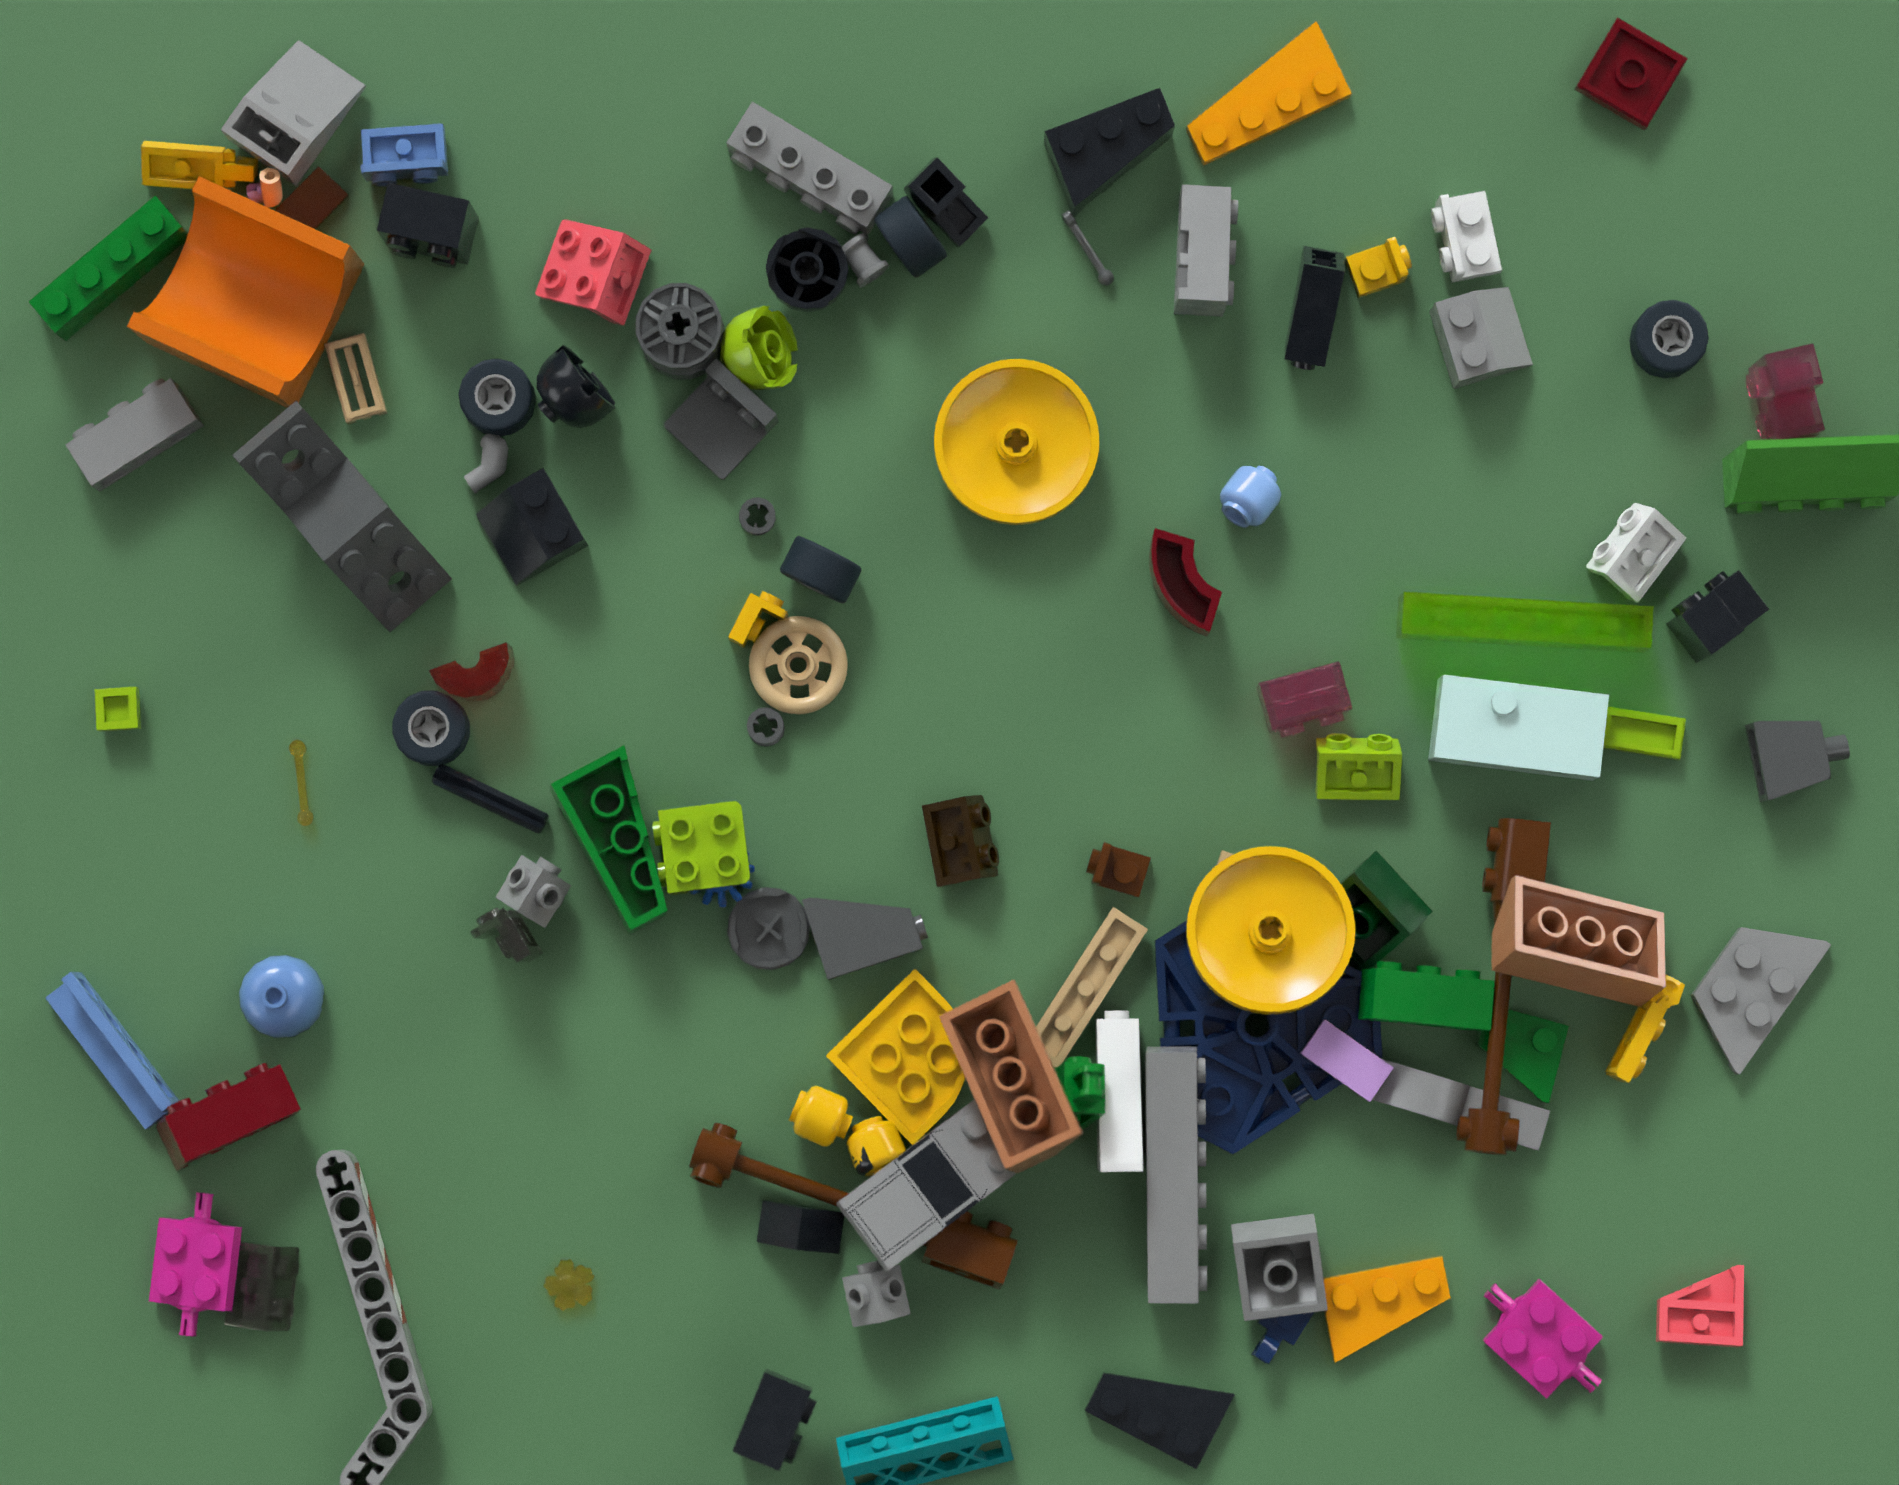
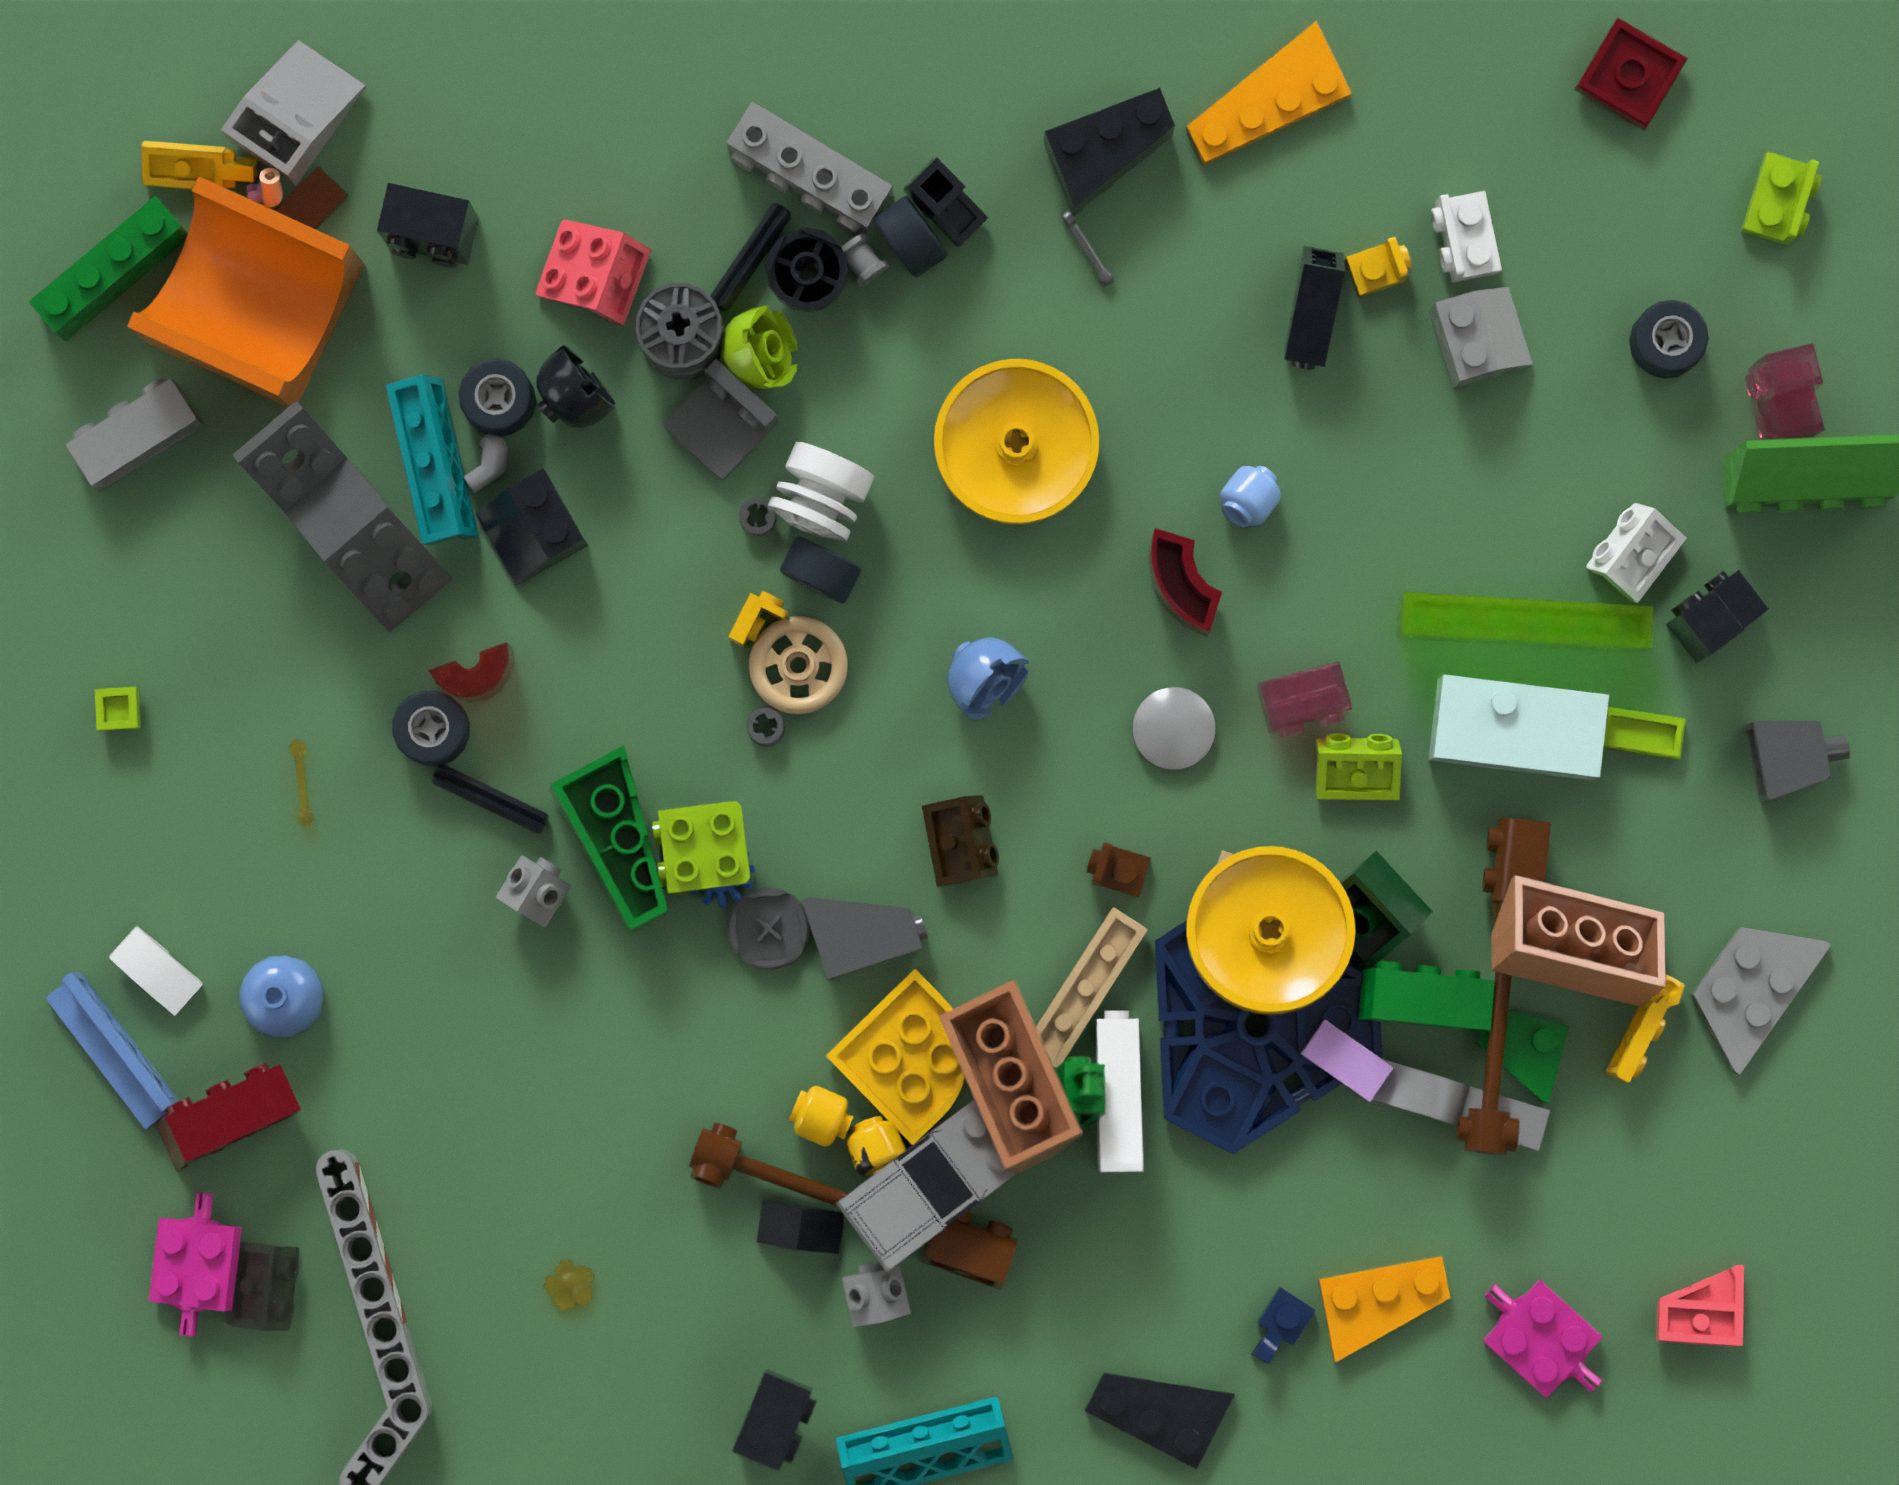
tan tile [324,333,387,424] -> none
medium blue bracket [361,124,448,186] -> none
clear smoke bracket [470,907,543,962] -> none
light grey brick [1146,1047,1207,1303] -> none
light grey wedge [1174,185,1238,317] -> none
light grey slope [1231,1214,1328,1321] -> none
none -> white slope [109,926,203,1016]
none -> teal fence [386,374,479,546]
none -> black axle [710,202,791,312]
none -> white wheel [768,442,875,542]
none -> medium blue cylinder [947,637,1029,720]
none -> light grey dish [1133,687,1215,770]
none -> lime bracket [1741,151,1822,246]

